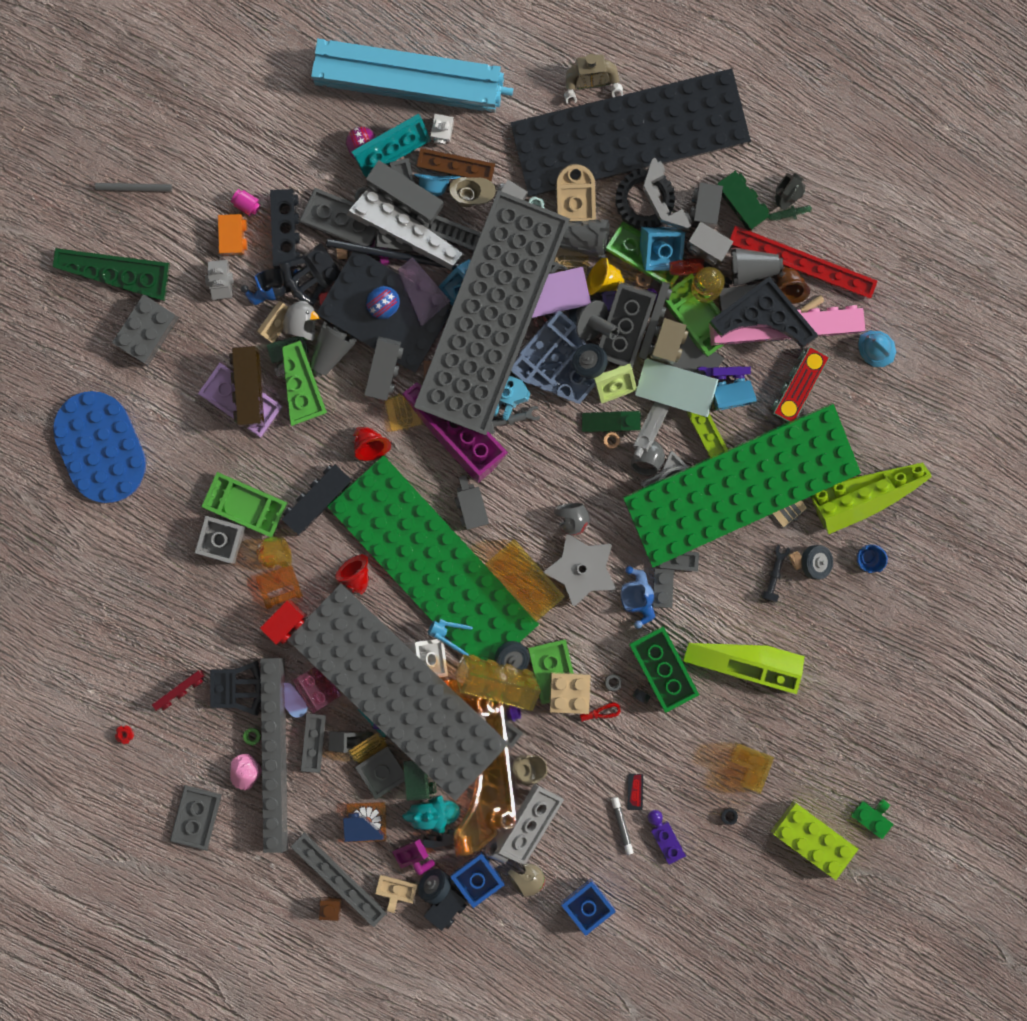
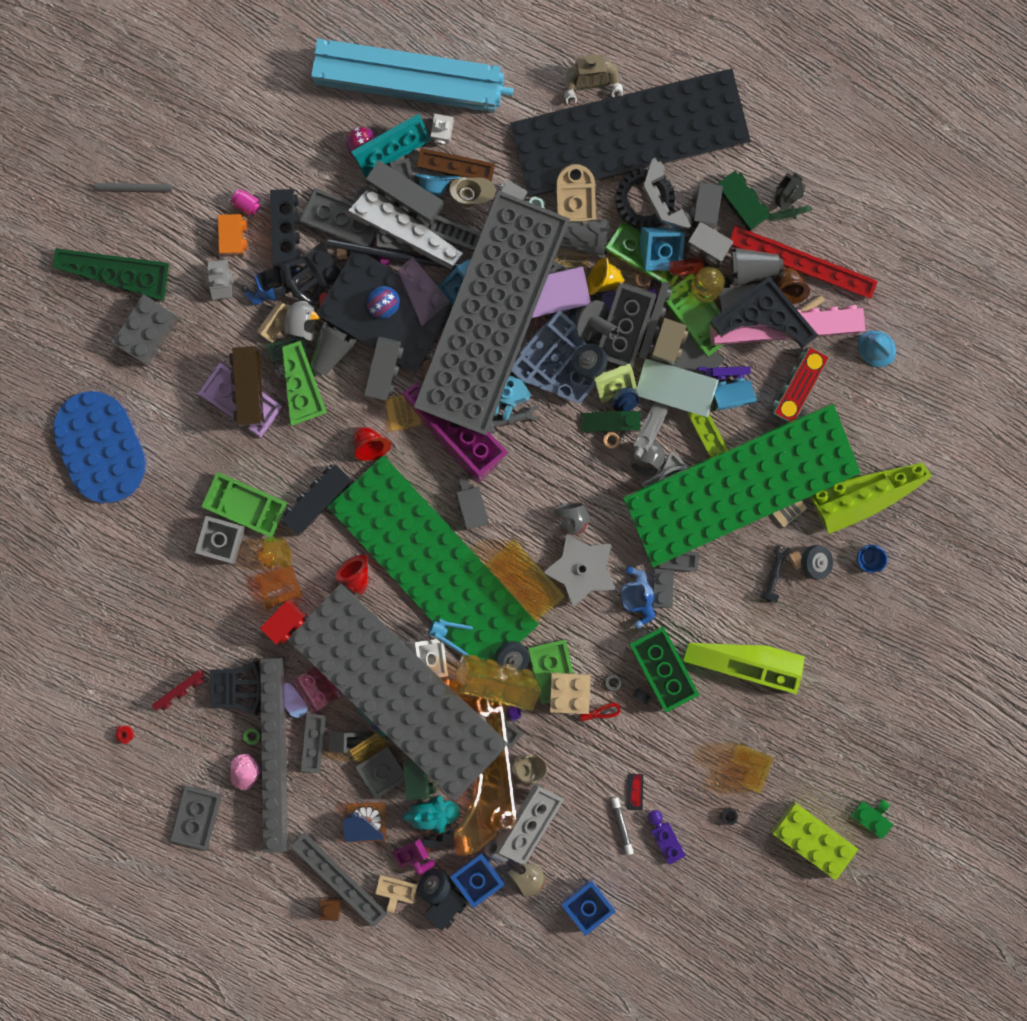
none -> dark blue plate [611,387,639,411]

